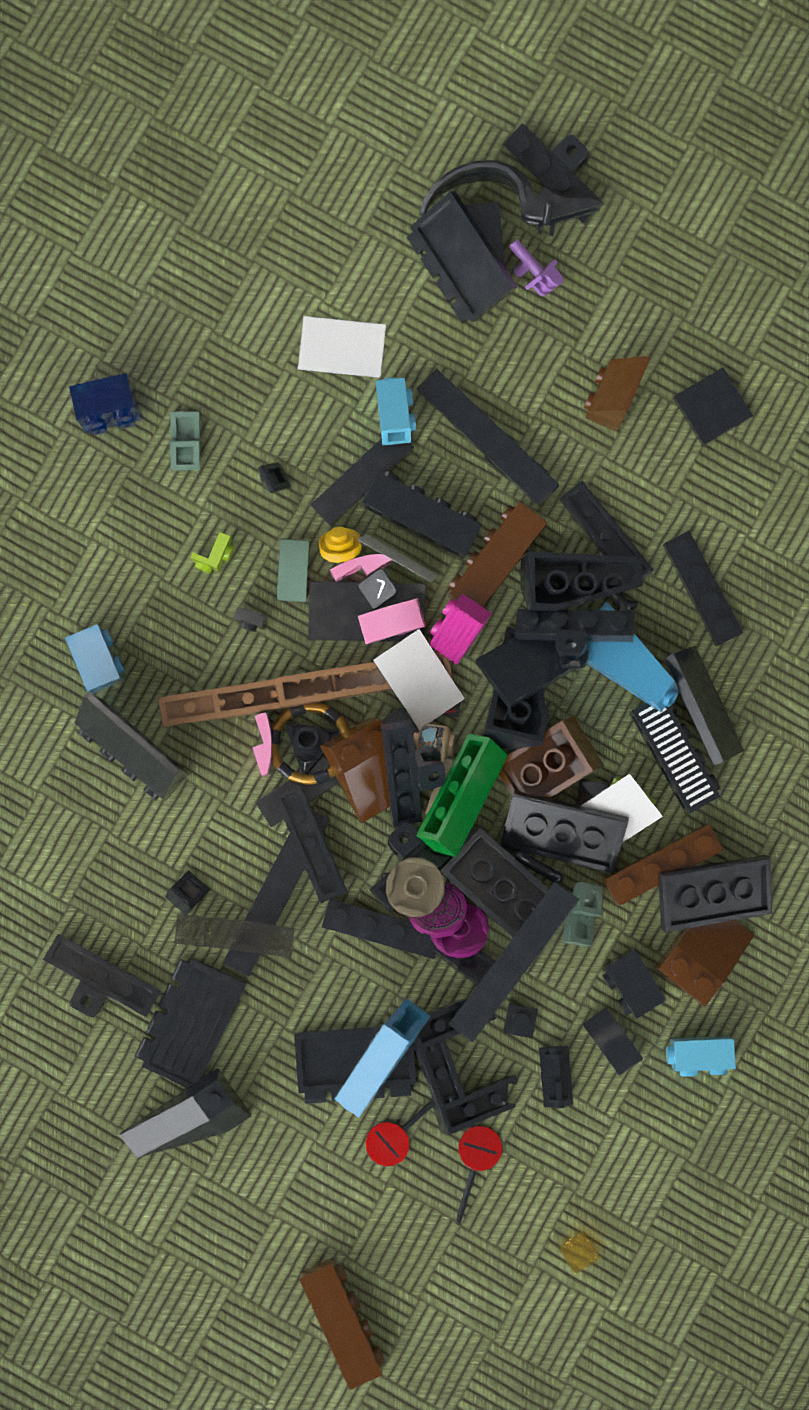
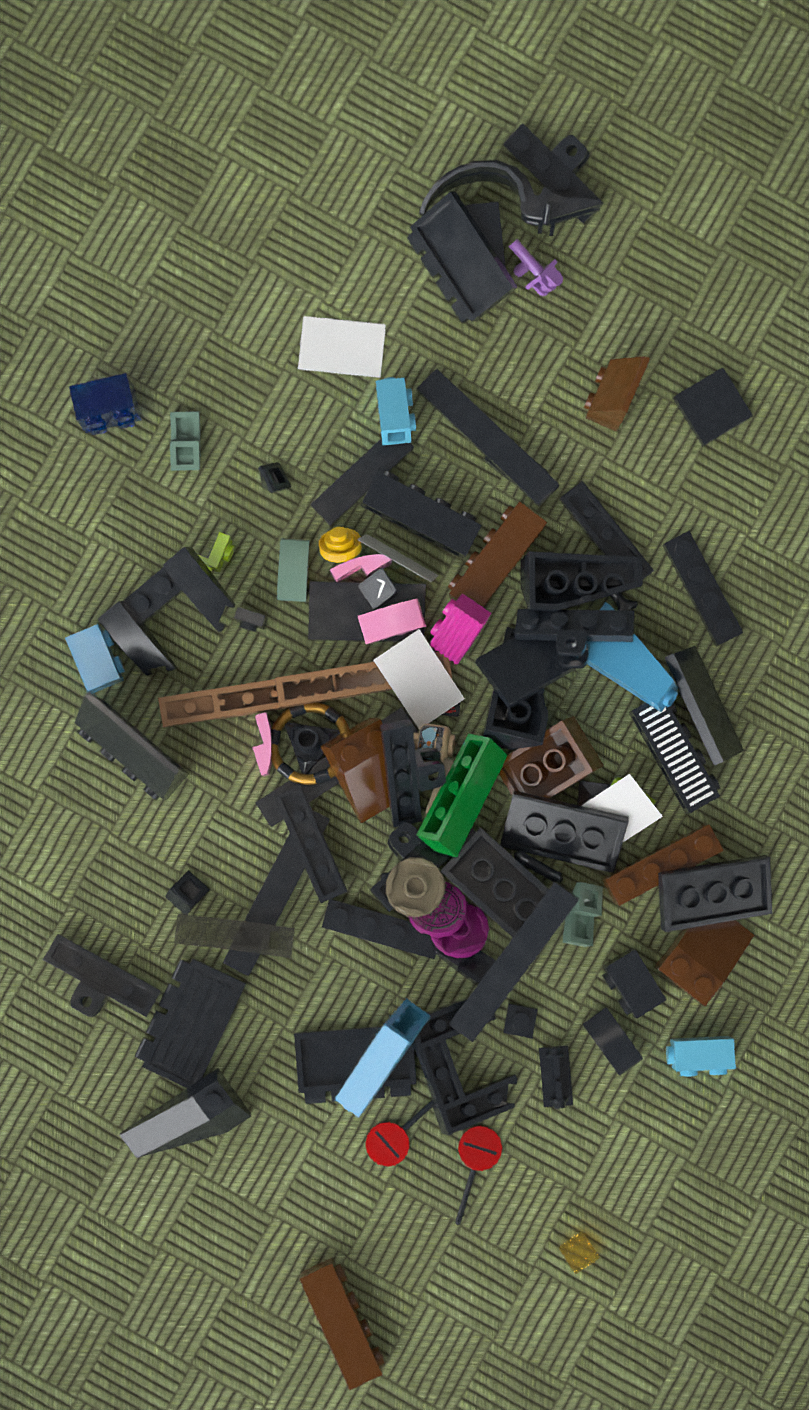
none -> black wedge [98,547,236,676]

